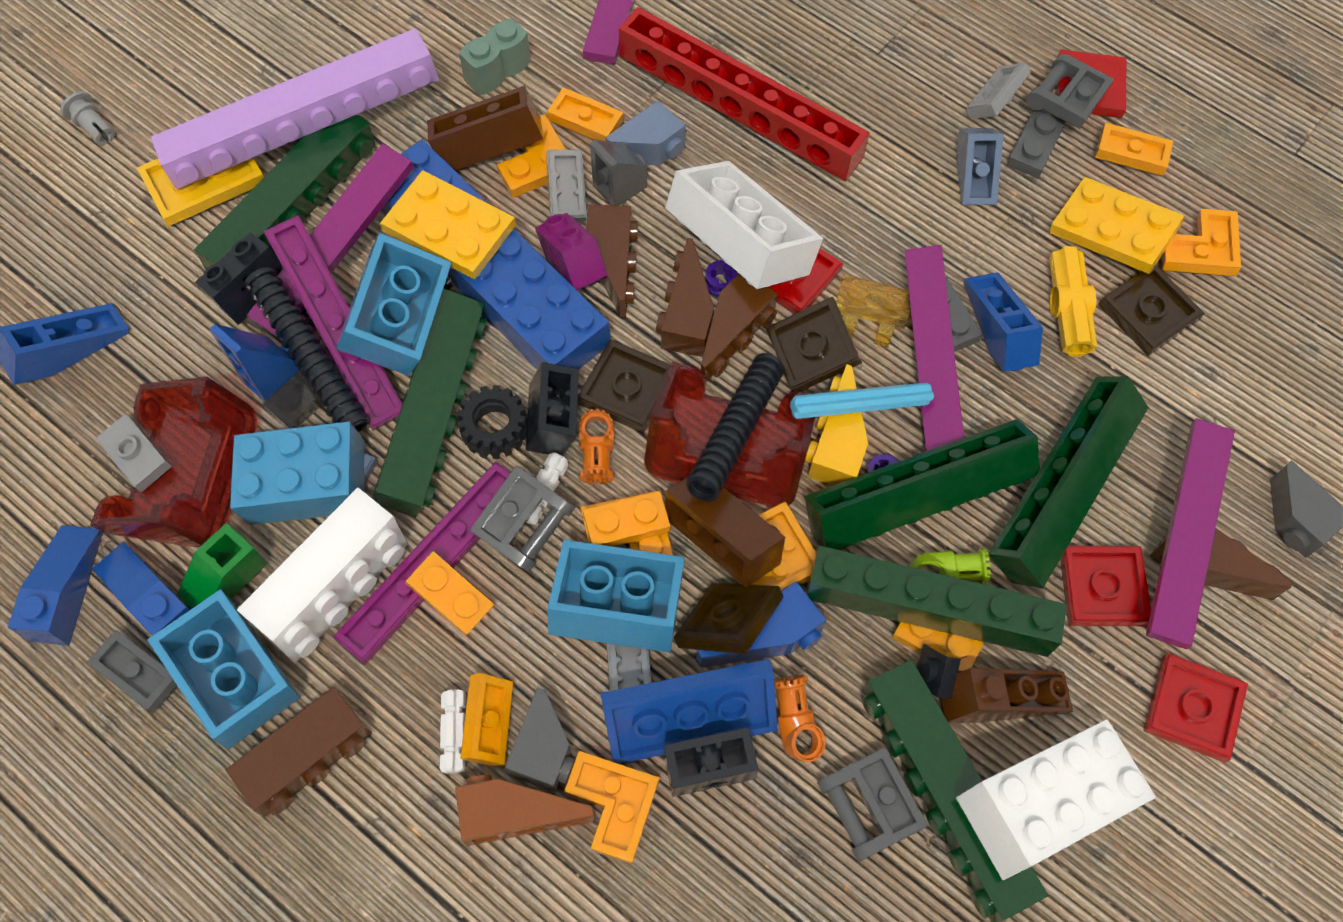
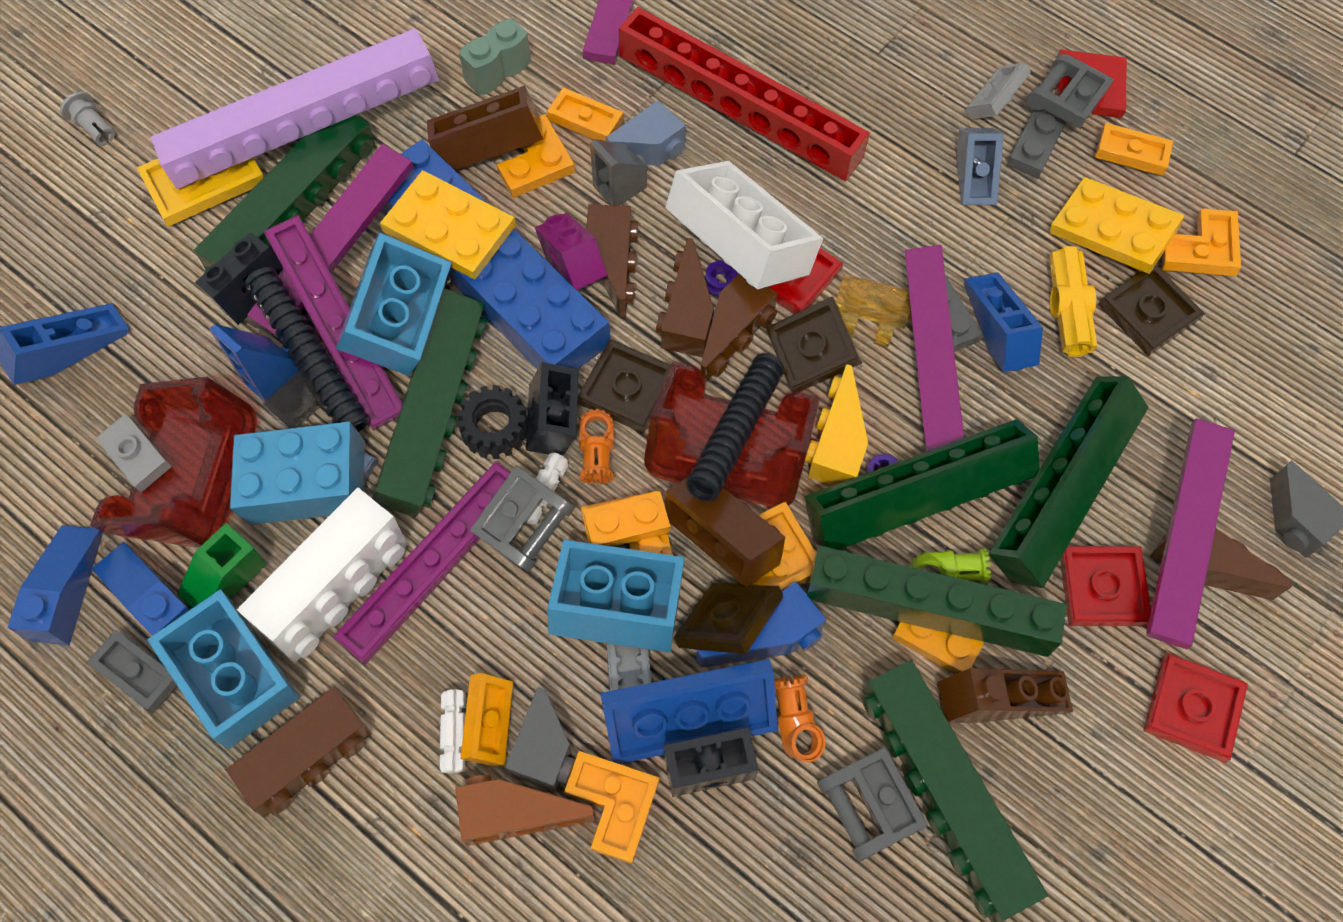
light orange plate [405,551,494,636] -> none
light grey plate [546,149,587,221] -> none
medium azure axle [790,383,934,419] -> none
black plate [916,644,961,699] -> none
white brick [956,719,1156,880] -> none

